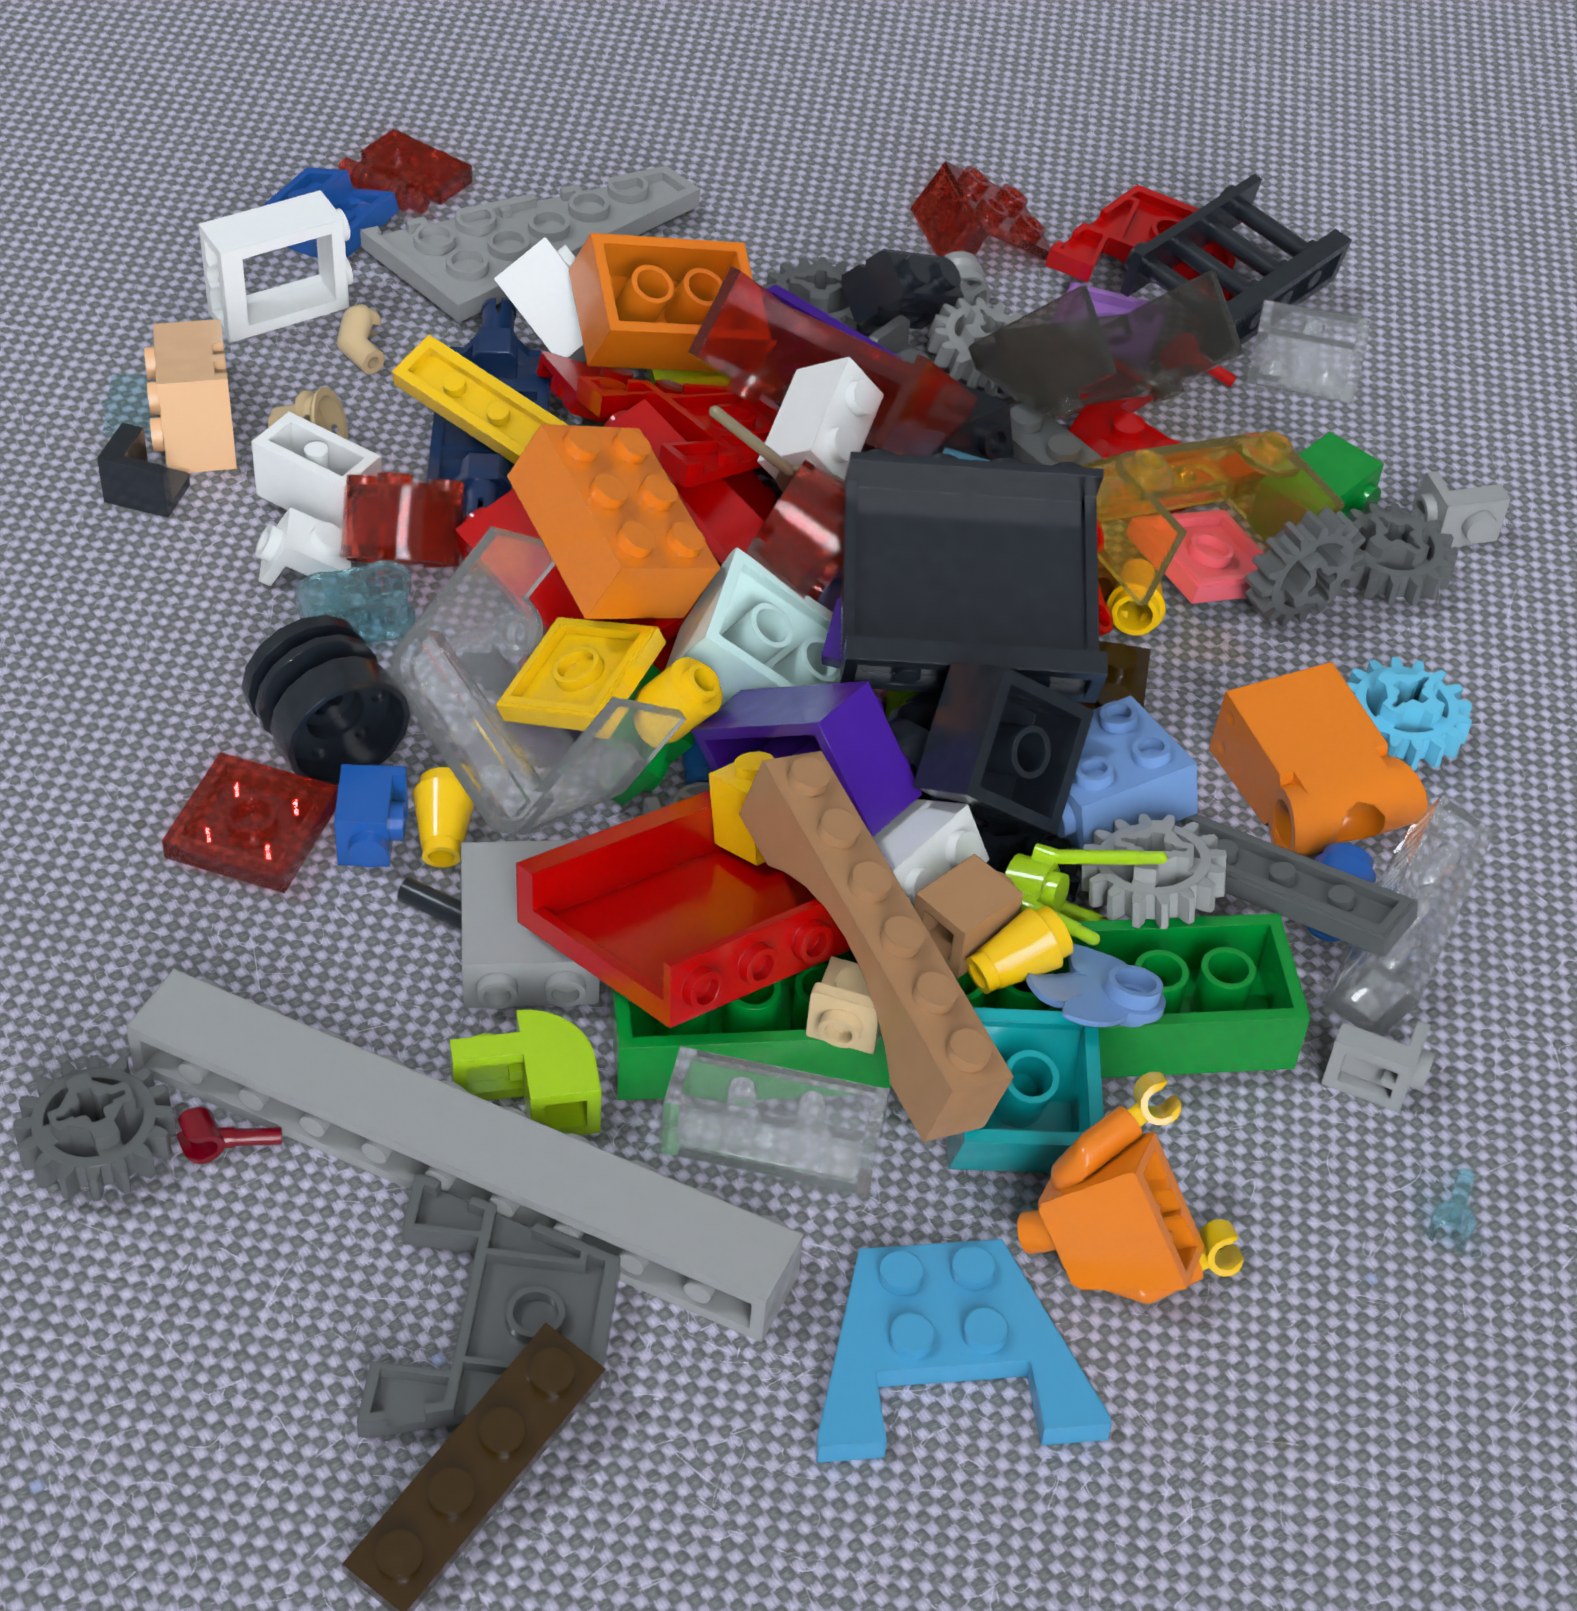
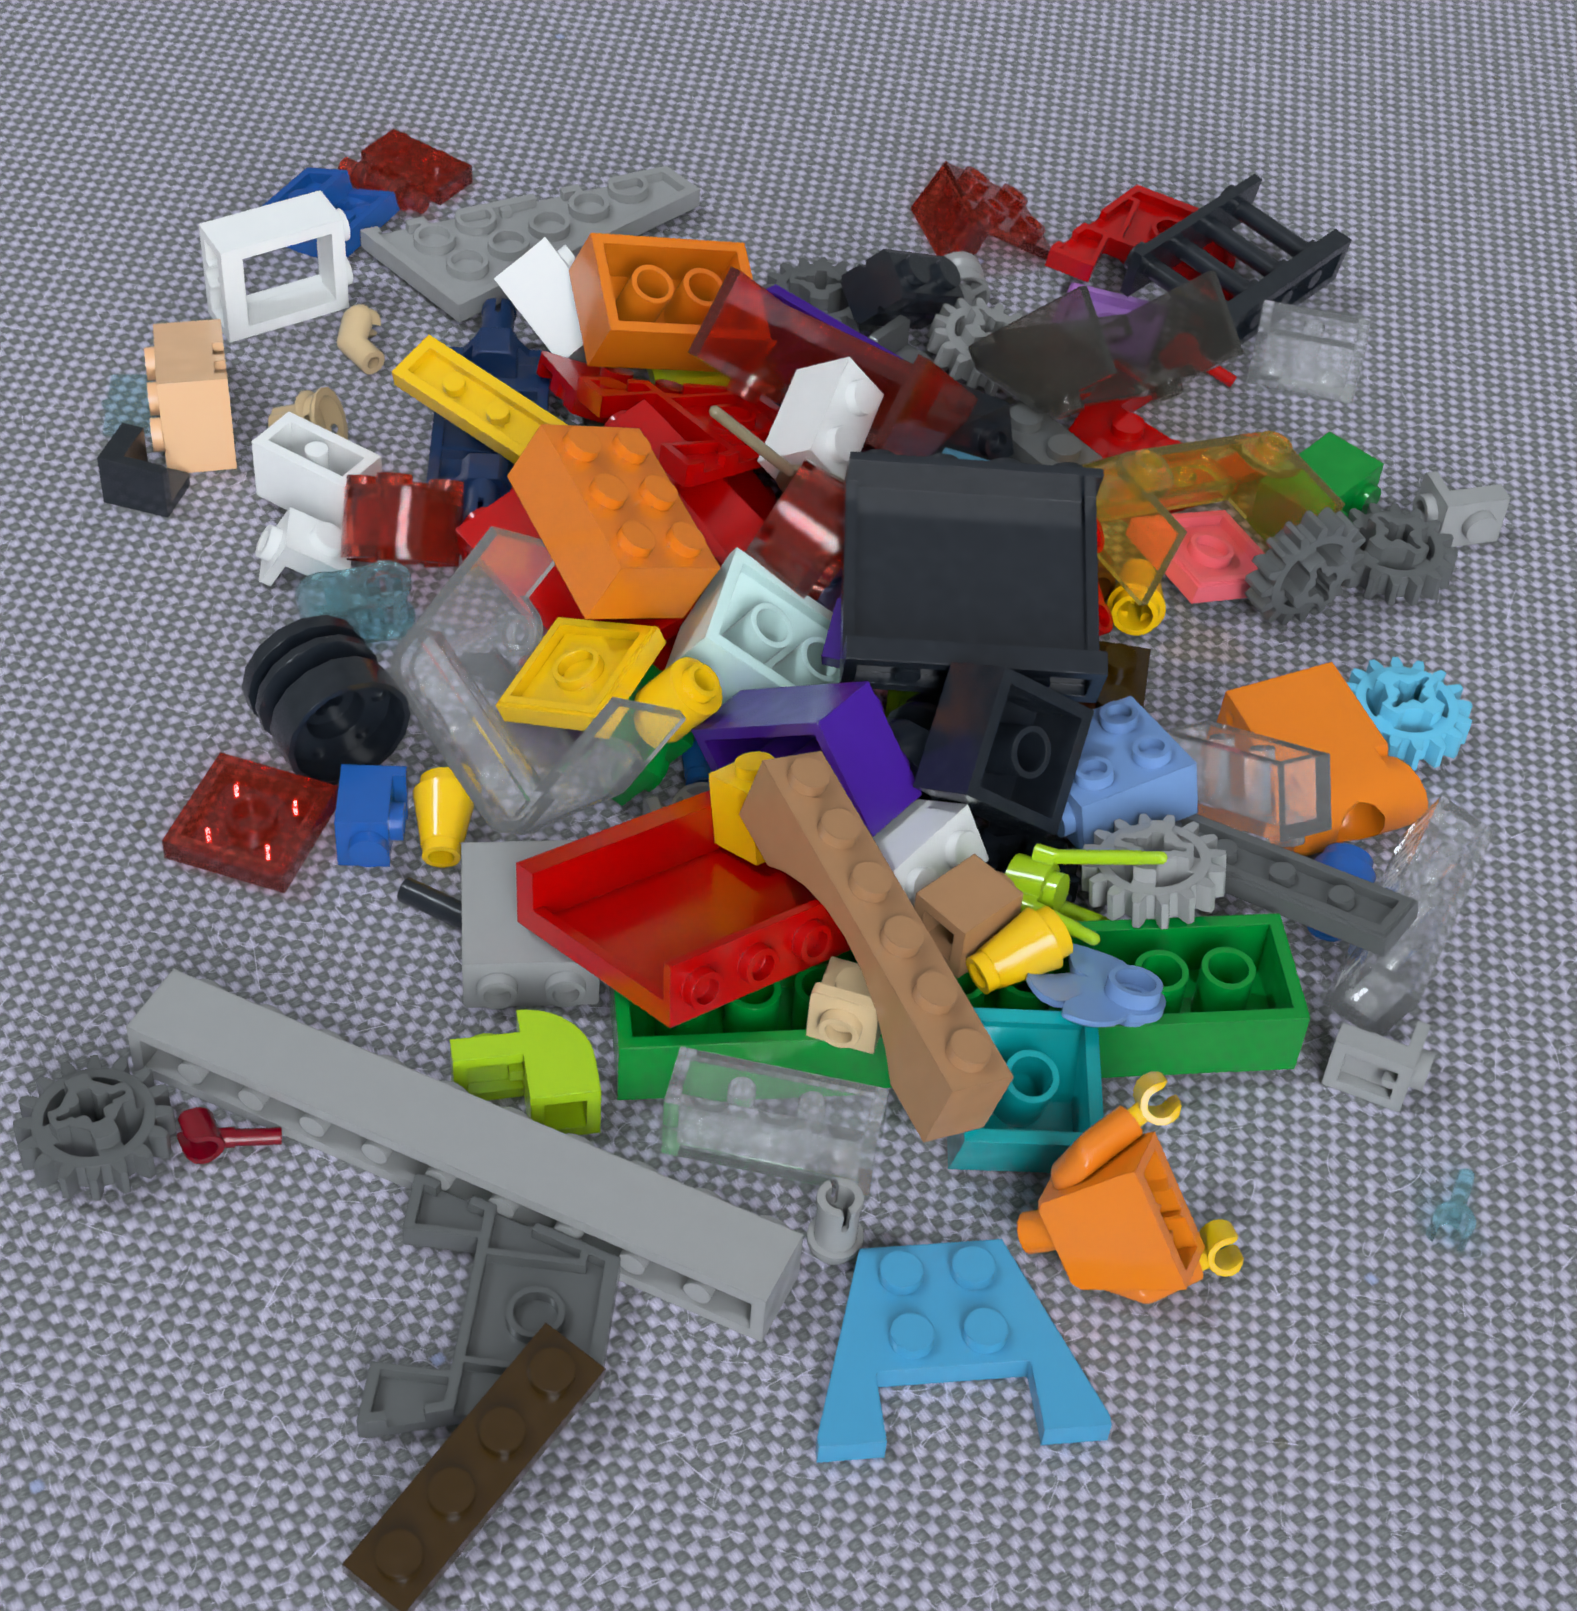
none -> light grey pin [806,1178,864,1265]
none -> clear brick [1165,720,1332,847]

